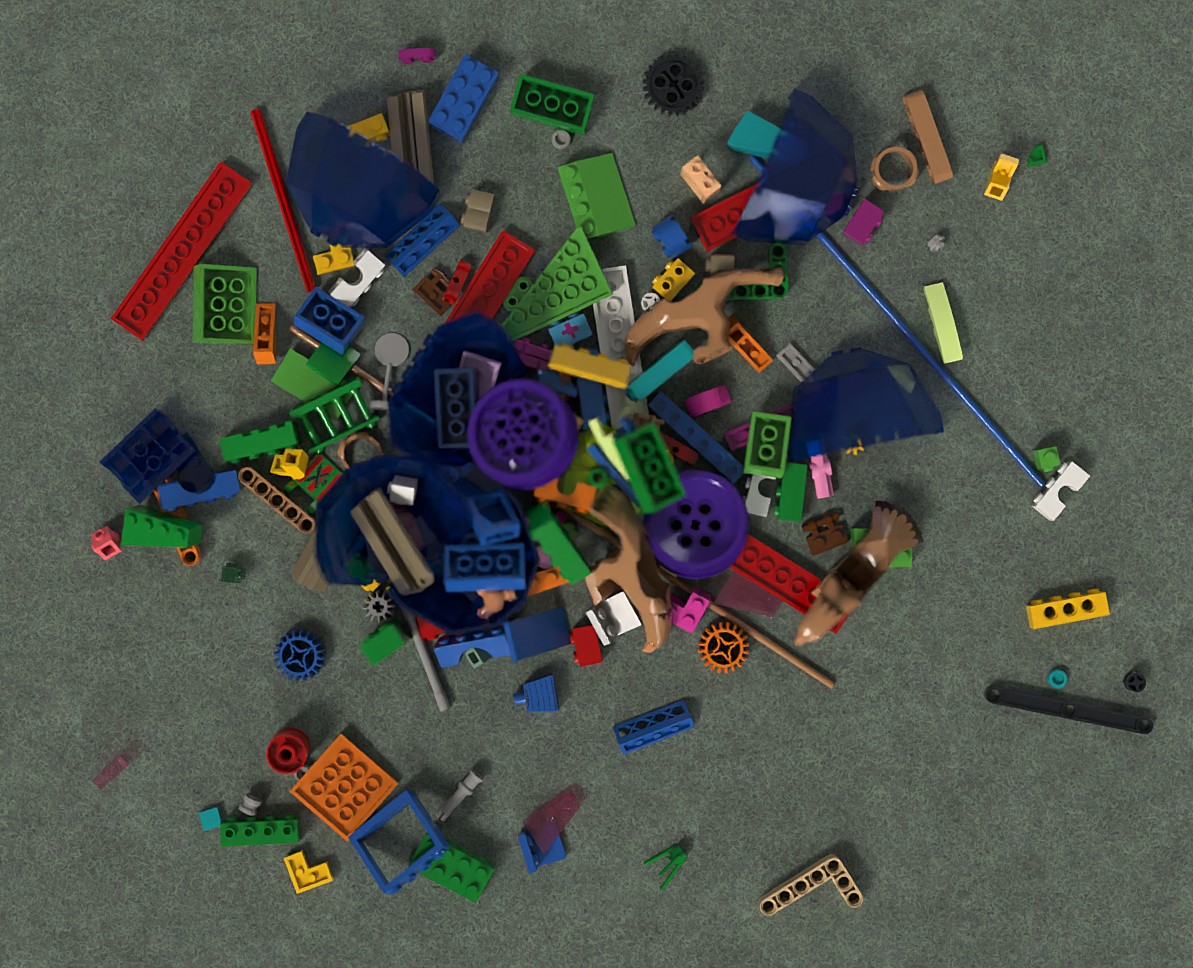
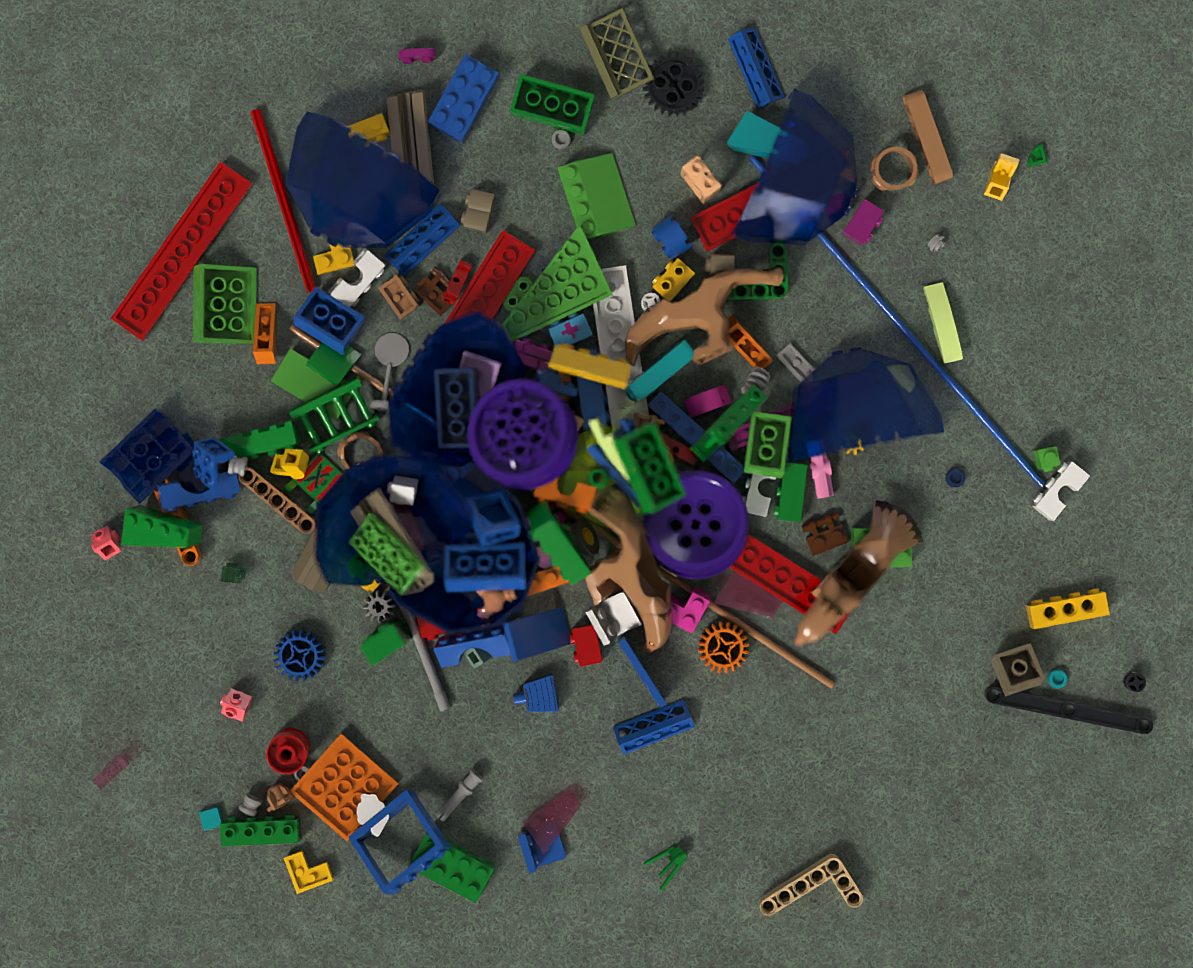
none -> blue bracket [193,437,234,491]
none -> coral brick [220,688,252,722]
none -> light grey wheel [228,455,248,476]
none -> medium nougat piece [267,783,294,812]
none -> bright green tile [349,513,426,595]
none -> white sticker [357,794,389,837]
none -> medium nougat bracket [378,274,419,320]
none -> dark grey tile [571,519,600,556]
none -> olive fence [580,8,654,100]
none -> blue tile [618,635,666,707]
none -> green fence [690,384,768,462]
none -> blue fence [728,27,785,109]
none -> light grey gear [741,366,770,394]
none -> dark blue tile [945,468,965,488]
none -> dark tan brick [991,643,1045,696]

